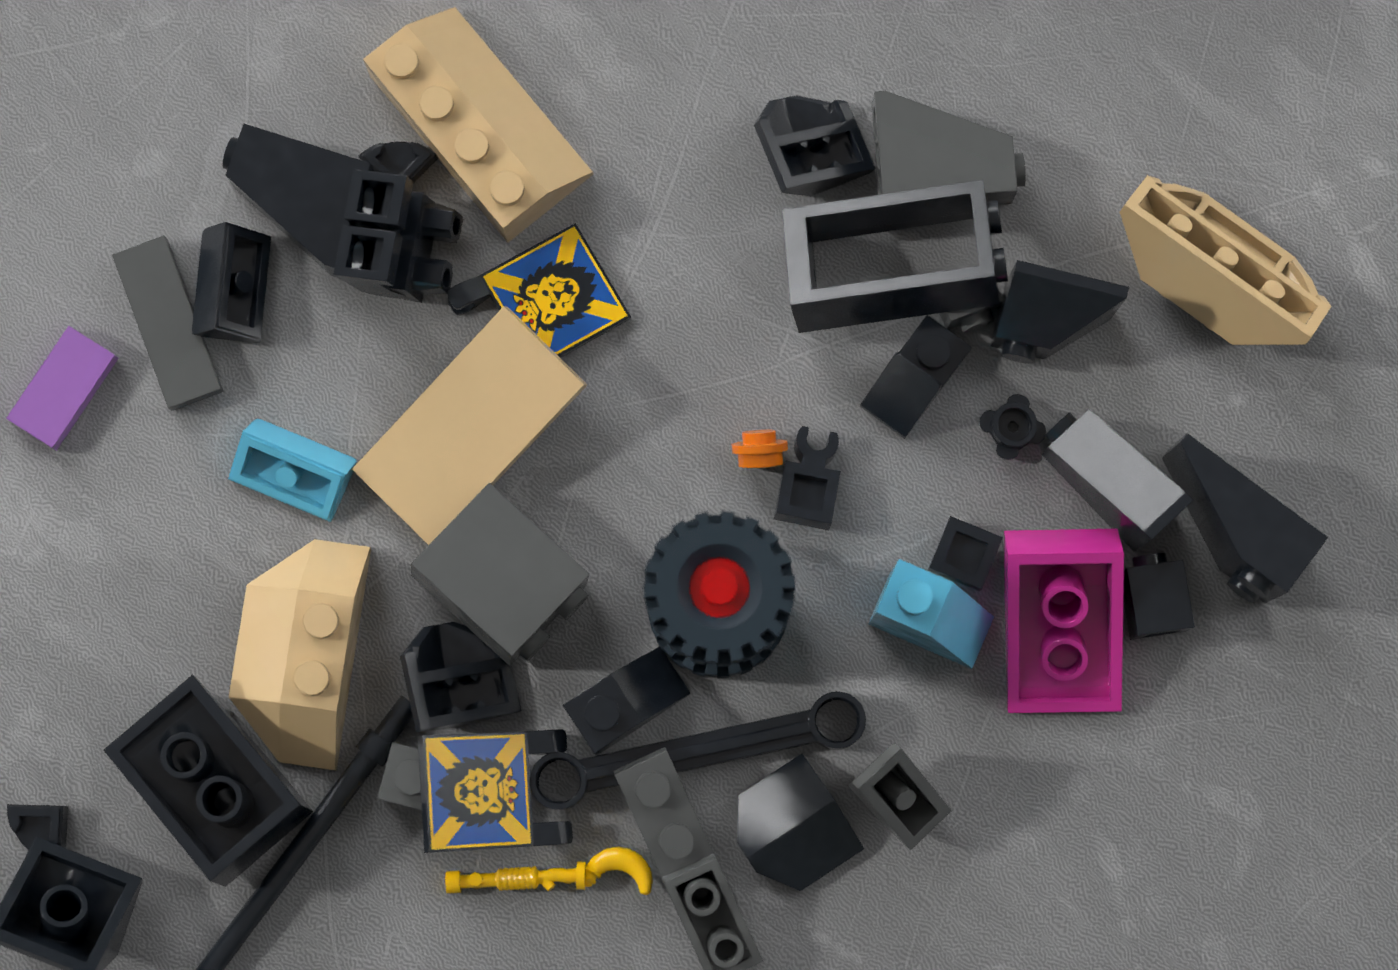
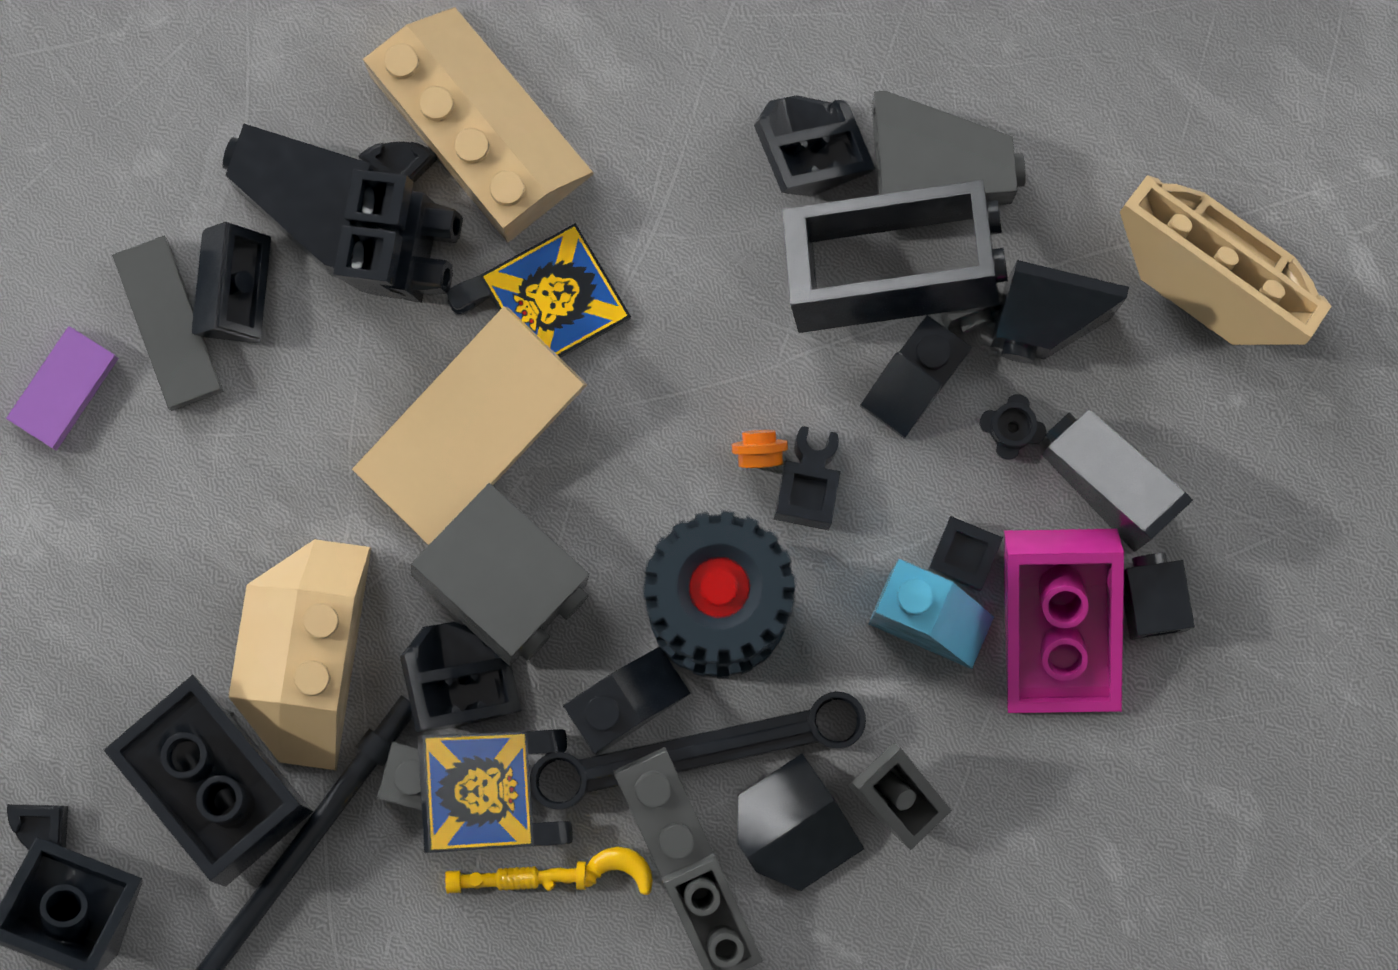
medium azure slope [228,419,357,522] -> none
black slope [1162,433,1328,603] -> none

